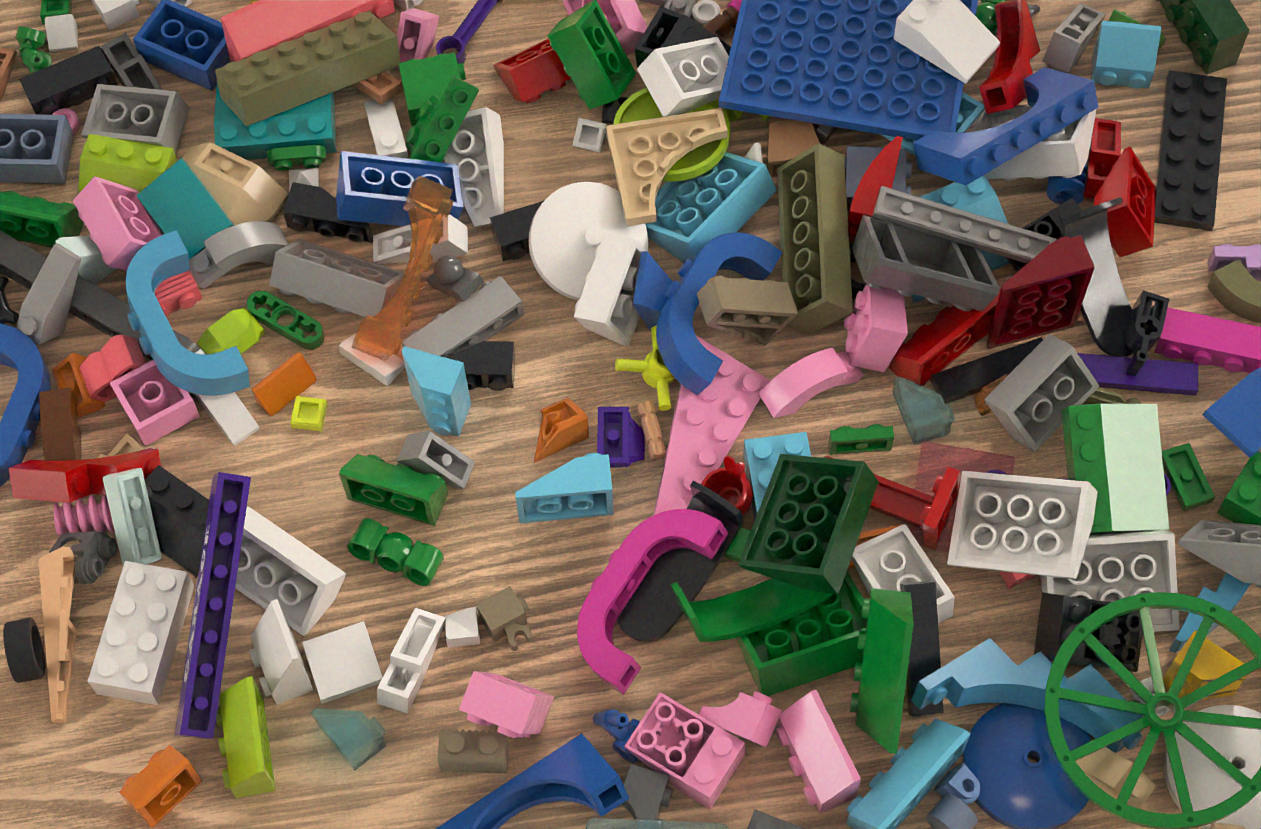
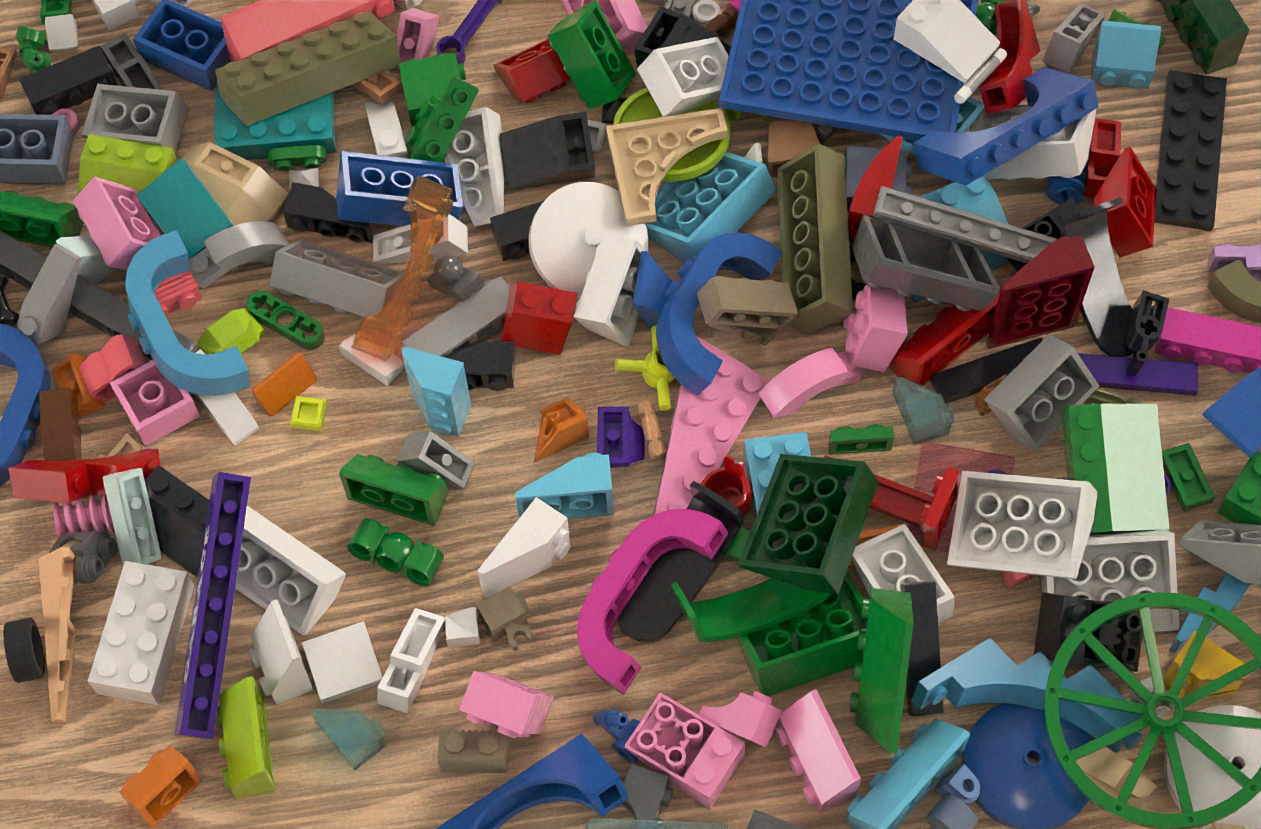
none -> white slope [477,497,571,598]
none -> black slope [500,112,595,191]
none -> red slope [501,281,577,355]
none -> bar [954,48,1007,104]

